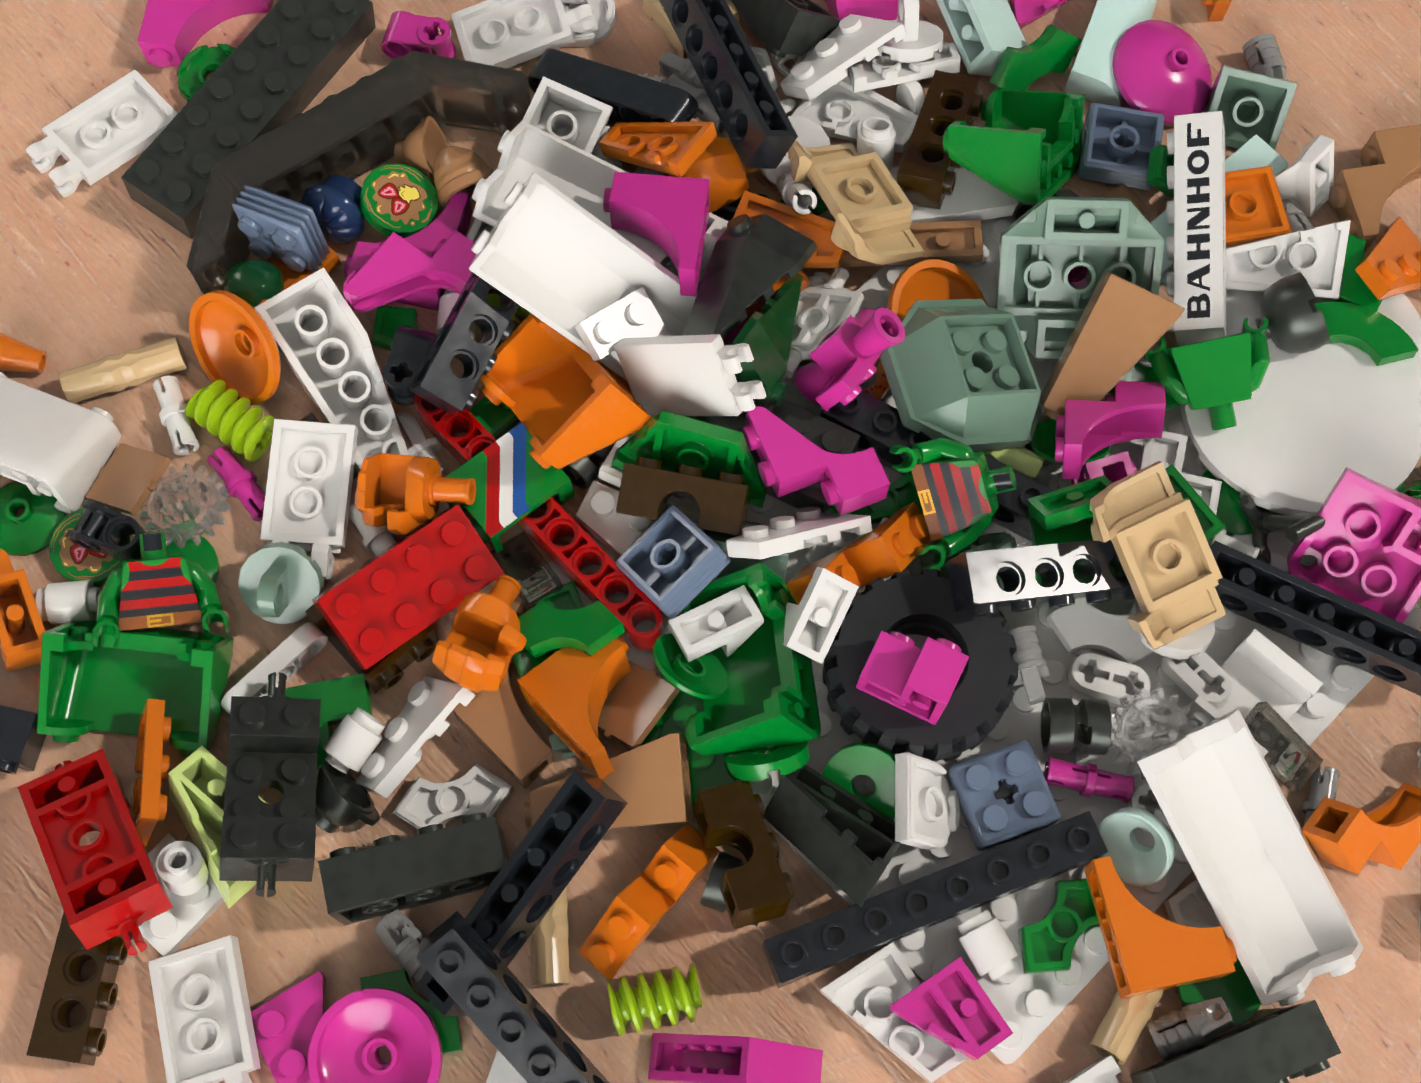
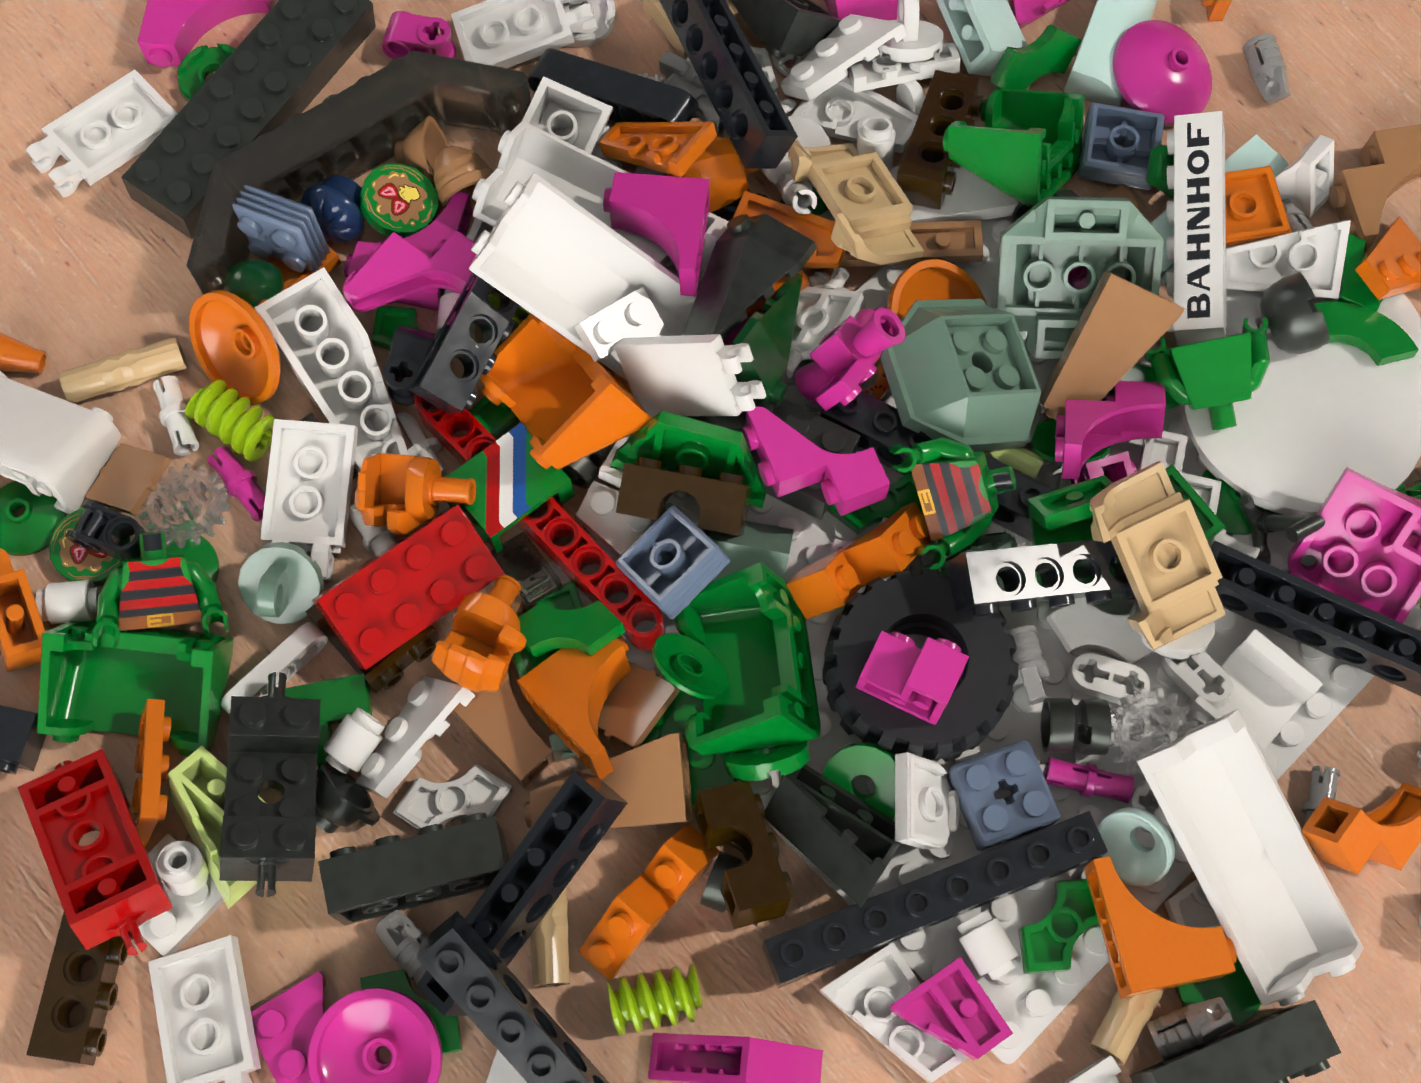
white slope [668,585,764,662] -> none
white wing [726,507,872,560] -> none
white slope [783,567,859,664] -> none
sand green slope [1204,65,1298,150] -> none
clear smoke tile [1244,702,1323,791] -> none

